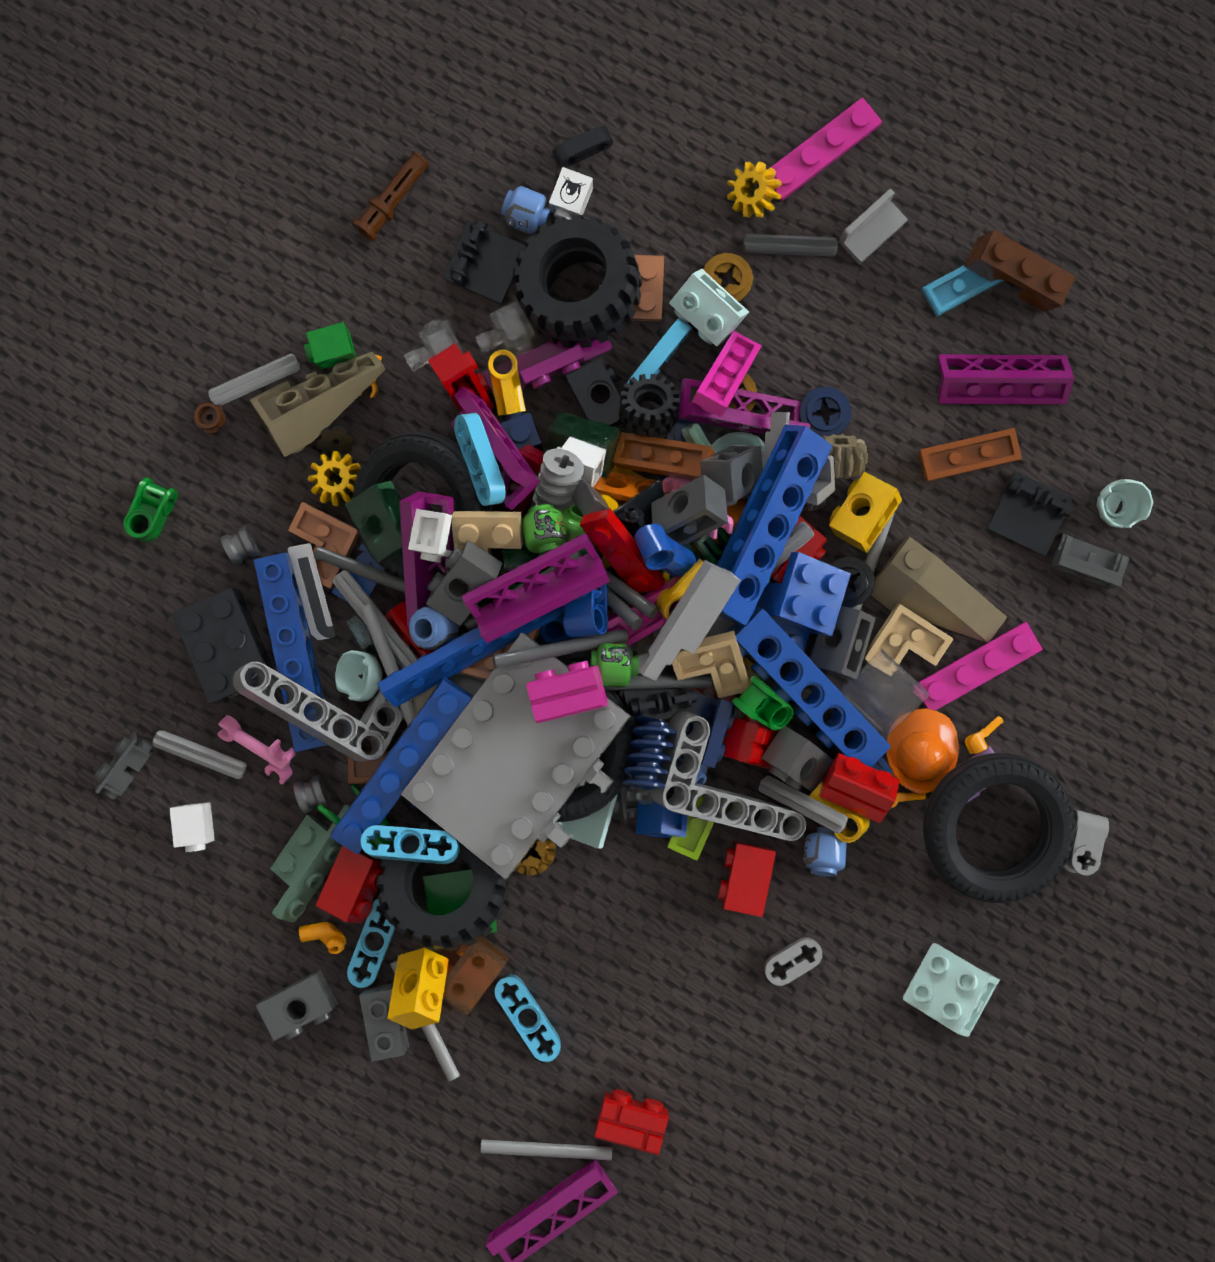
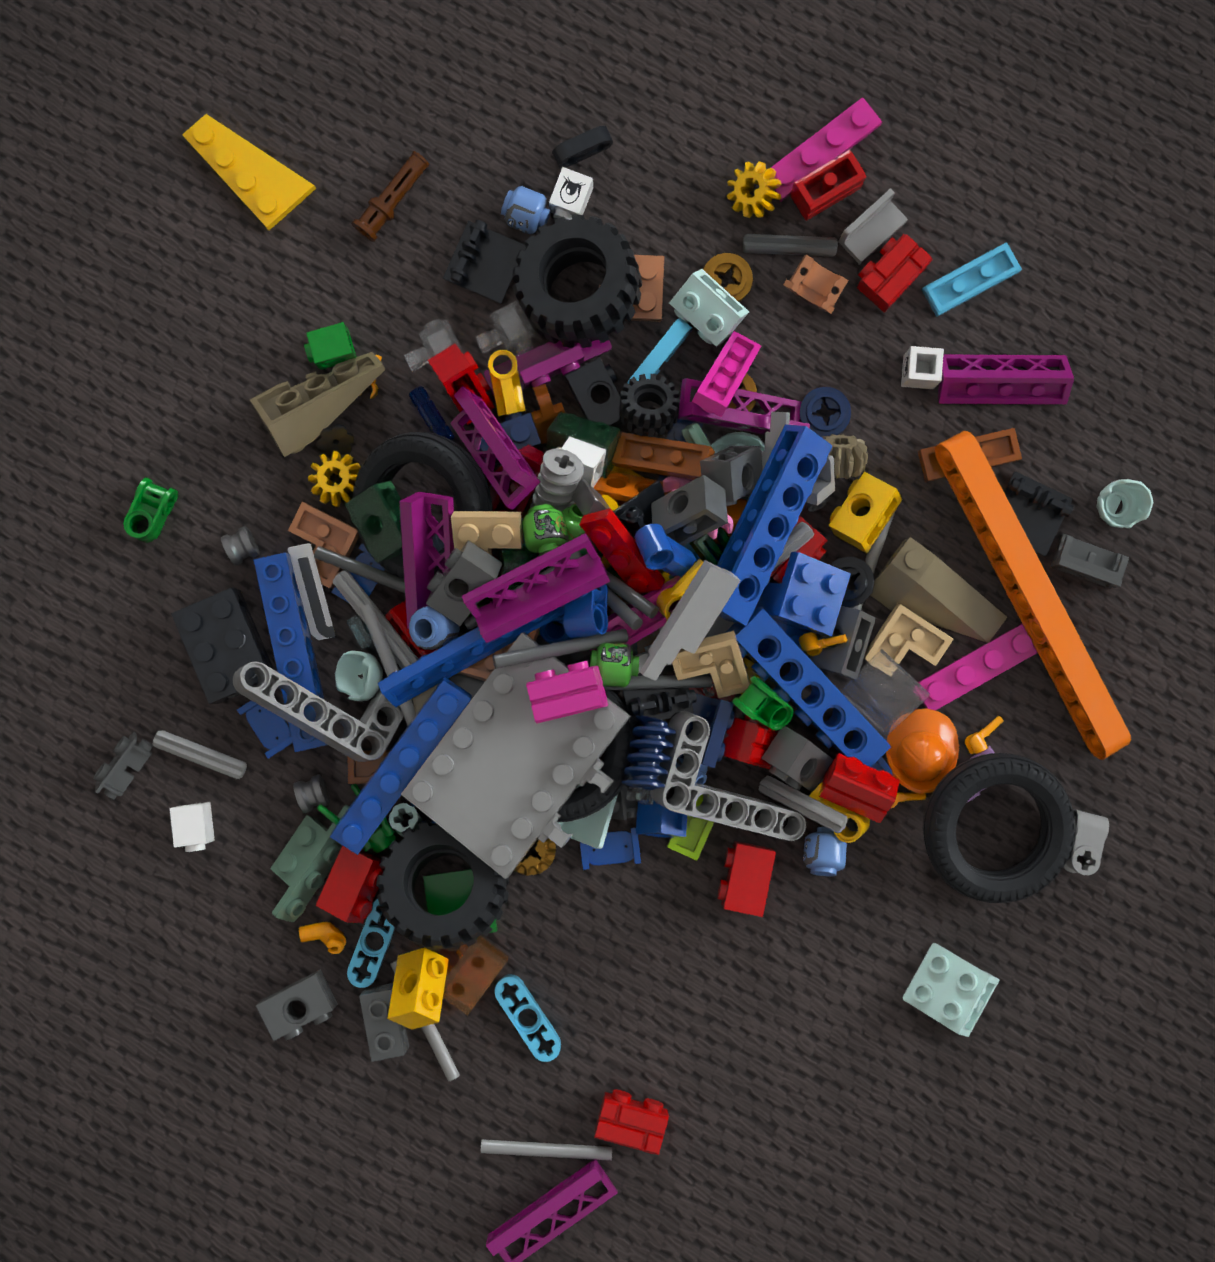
reddish brown plate [194,402,226,433] -> none
light grey axle [208,353,300,406] -> none
bright pink bar [218,715,295,785] -> none
medium azure beam [361,825,460,864] -> none
white bracket [408,509,452,563] -> none
medium azure beam [454,413,506,506] -> none
light grey beam [764,937,822,986] -> none
reddish brown arch [964,230,1075,312] -> none
none -> yellow wing [182,114,316,230]
none -> blue piece [237,700,293,759]
none -> light aqua bush [389,803,423,837]
none -> clear blue axle [409,386,454,440]
none -> dark orange plate [531,384,571,444]
none -> blue piece [580,827,641,870]
none -> nougat piece [783,255,849,314]
none -> red brick [790,150,866,221]
none -> light orange hand [798,632,847,656]
none -> red brick [856,234,933,313]
none -> white brick [901,346,944,389]
none -> orange beam [935,431,1131,760]

